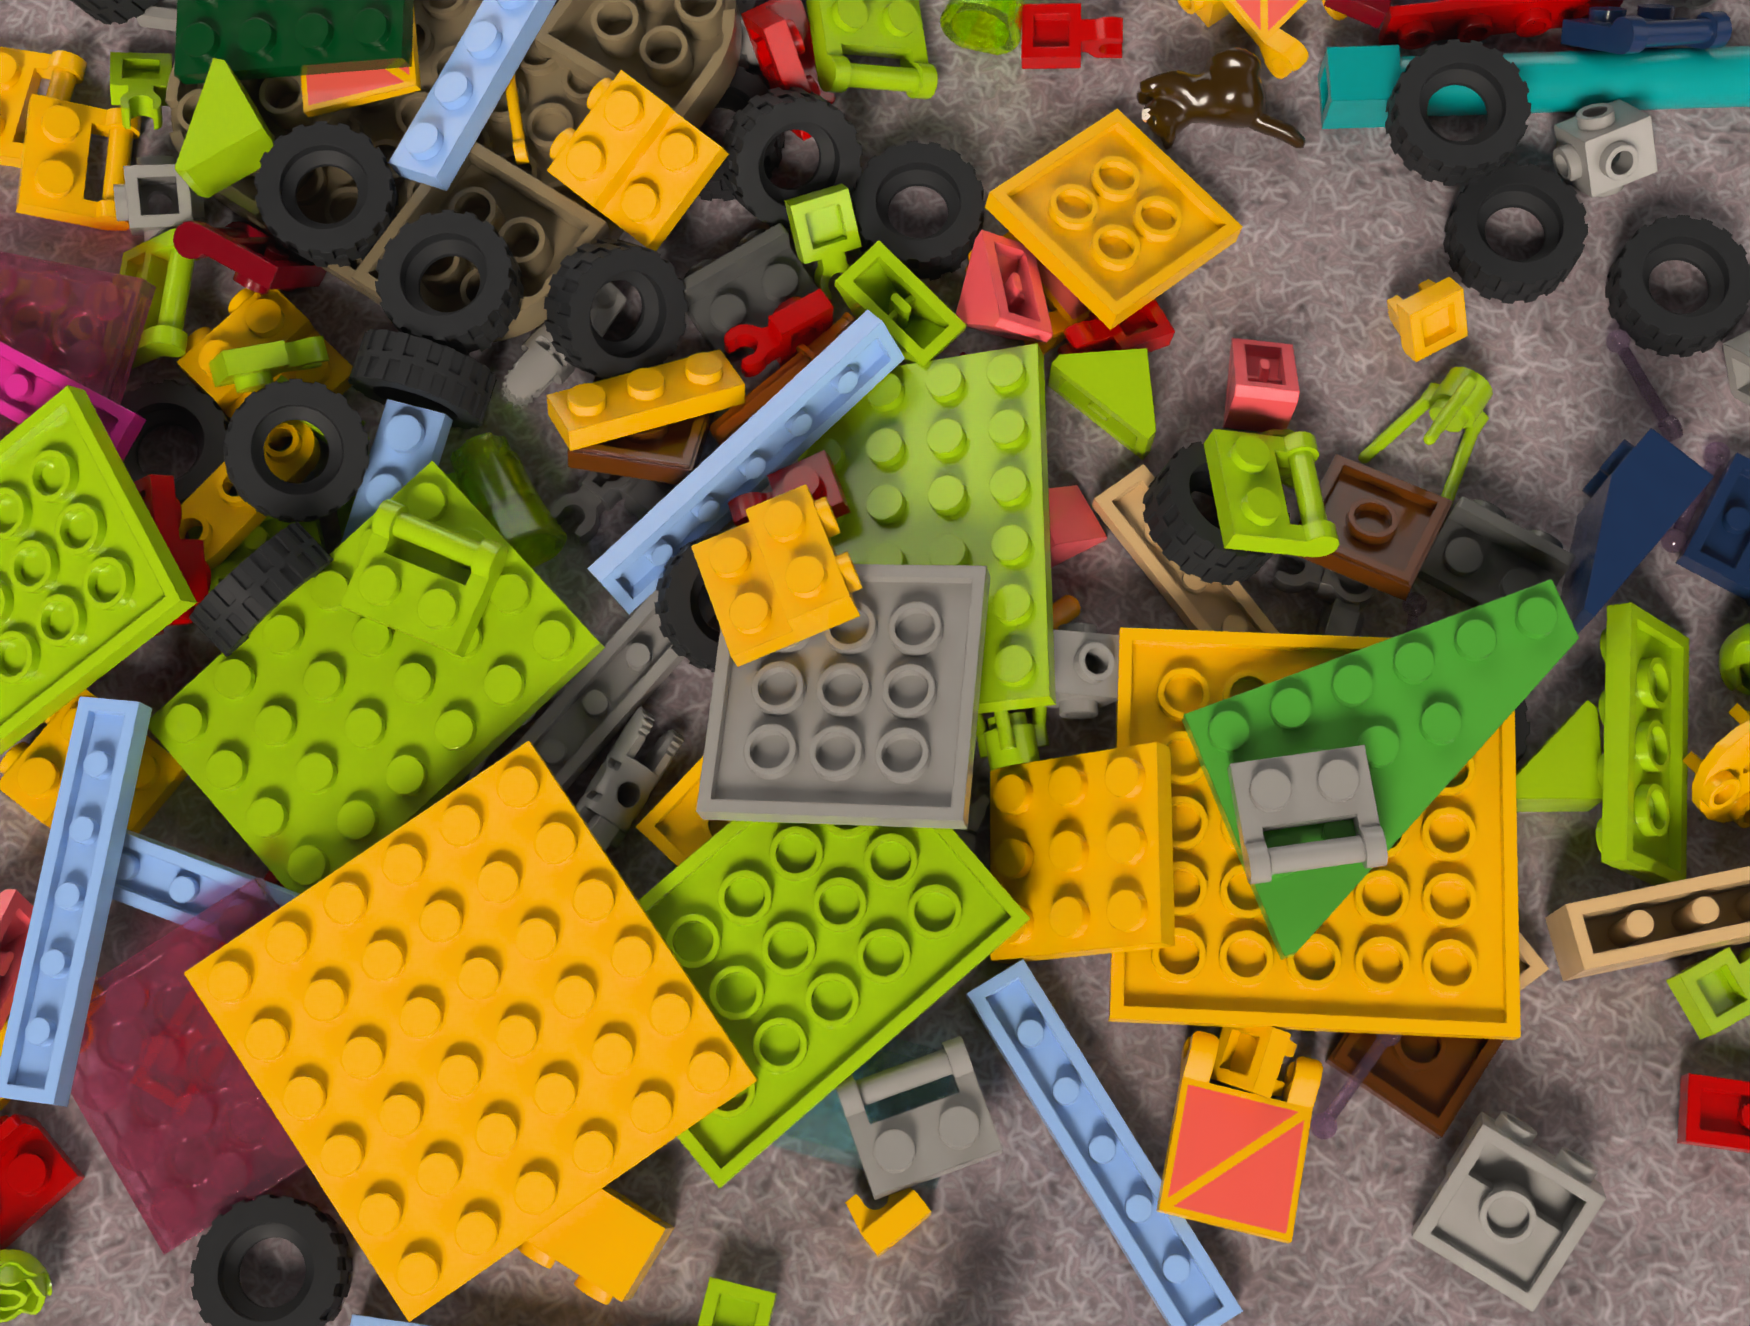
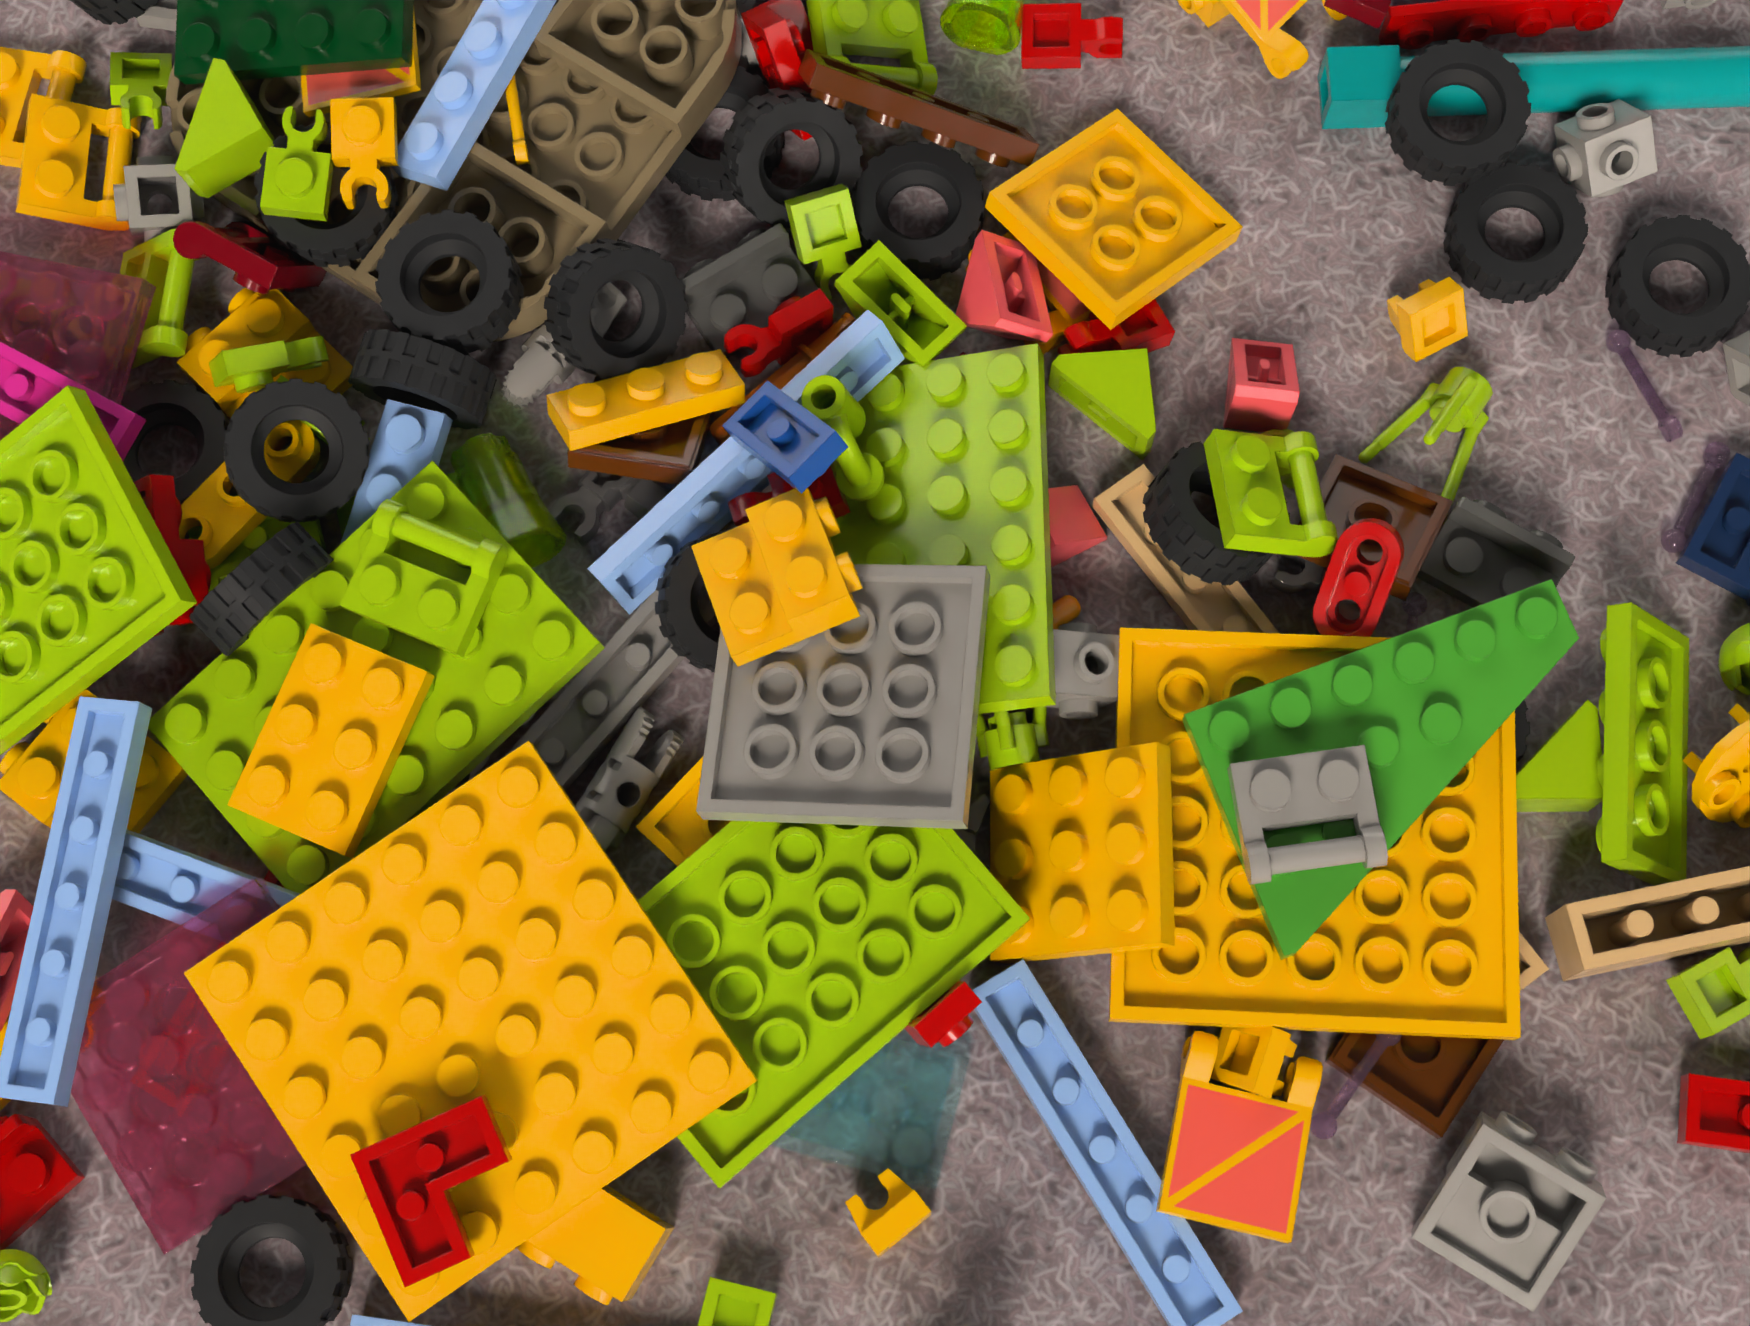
yellow plate [546,70,729,251] -> none
light grey plate [836,1036,1003,1200] -> none
dark brown animal [1136,47,1306,150] -> none
dark blue plate [1561,4,1732,54] -> none
dark blue slope [1561,428,1714,634] -> none
none -> yellow plate [227,623,435,858]
none -> lime plate [260,106,334,222]
none -> yellow plate [330,97,398,209]
none -> red plate [350,1095,513,1287]
none -> blue plate [722,380,848,494]
none -> reddish brown plate [798,49,1040,168]
none -> lime plant [801,375,885,501]
none -> red plate [905,981,982,1048]
none -> red plate [1313,518,1404,637]

